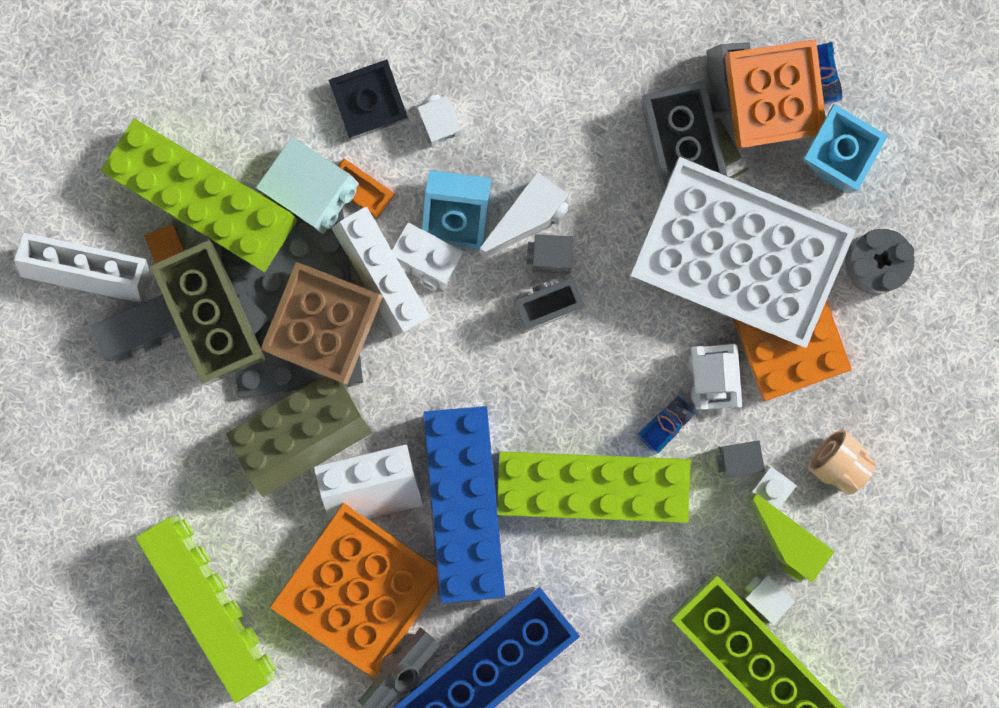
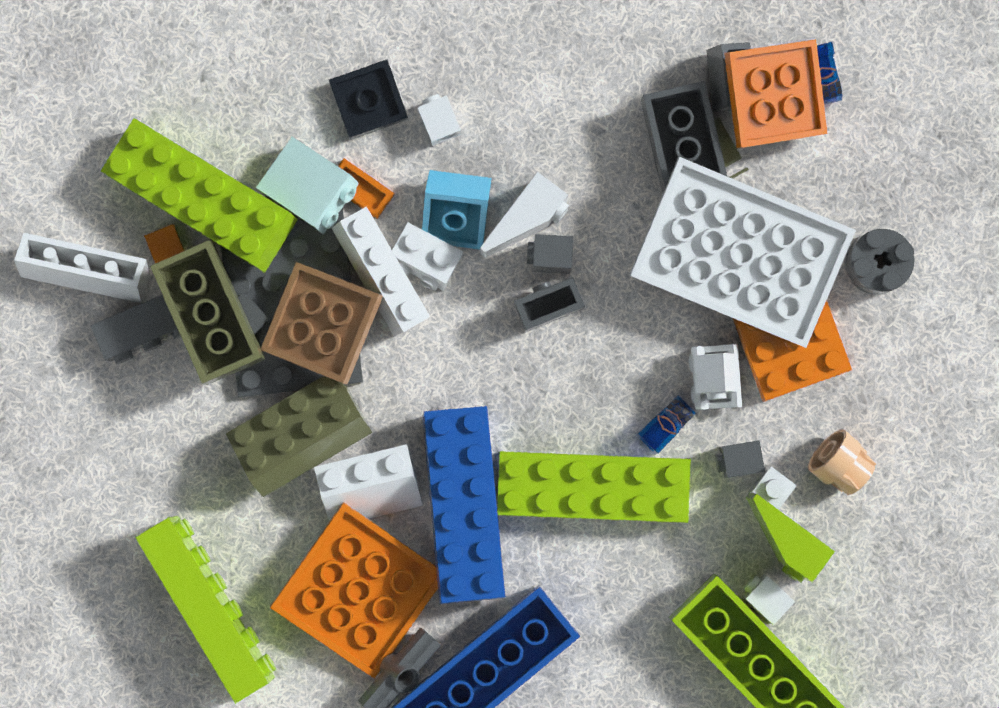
medium azure slope [803,104,888,194] -> none

